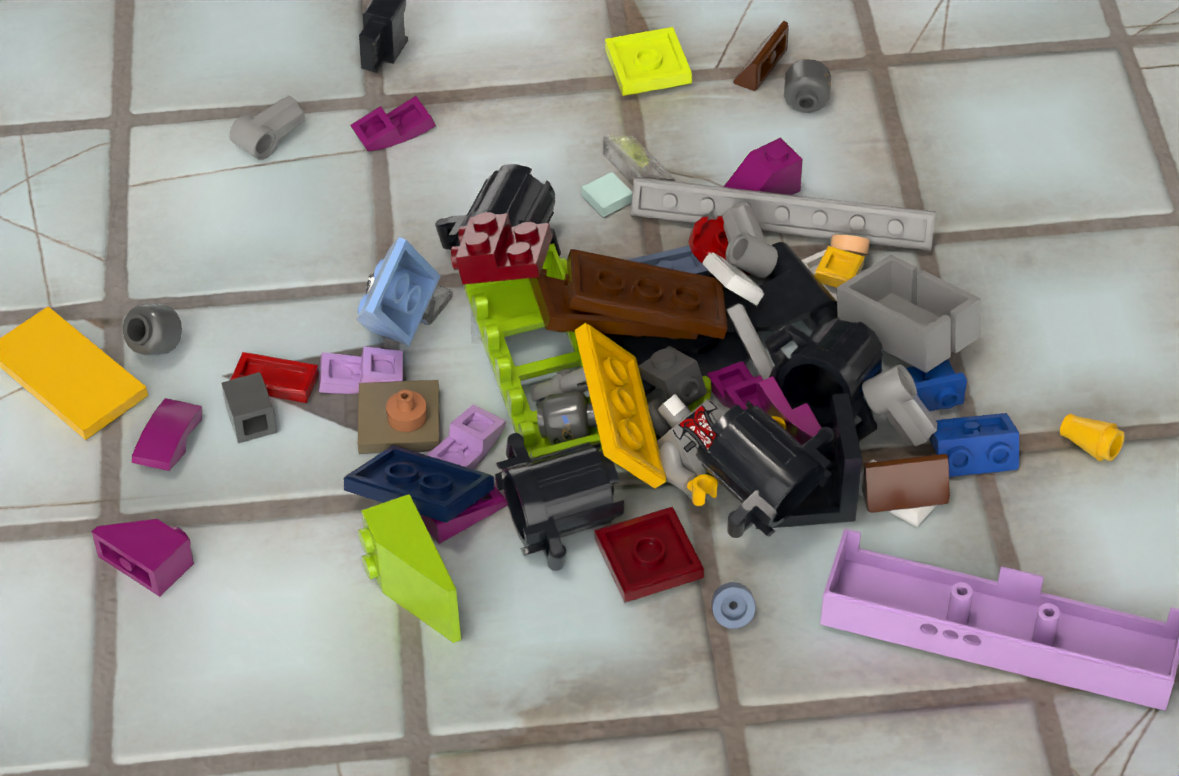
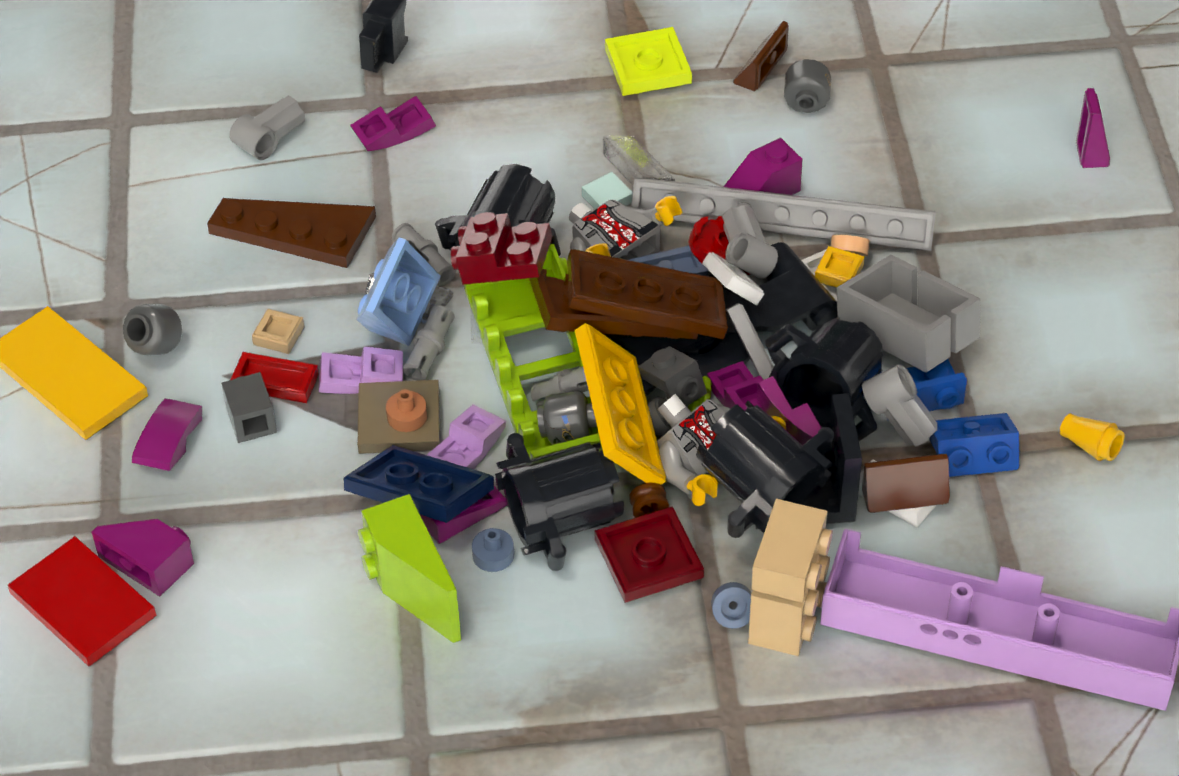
none -> red tile [7,536,157,666]
none -> reddish brown wing [207,198,376,268]
none -> tan tile [252,309,305,354]
none -> light grey pin [392,223,456,286]
none -> light grey pin [403,305,455,380]
none -> sand blue tile [472,528,514,572]
none -> torso [569,196,683,260]
none -> reddish brown bush [629,483,669,518]
none -> tan piece [748,499,833,656]
none -> magenta slope [1076,88,1110,168]

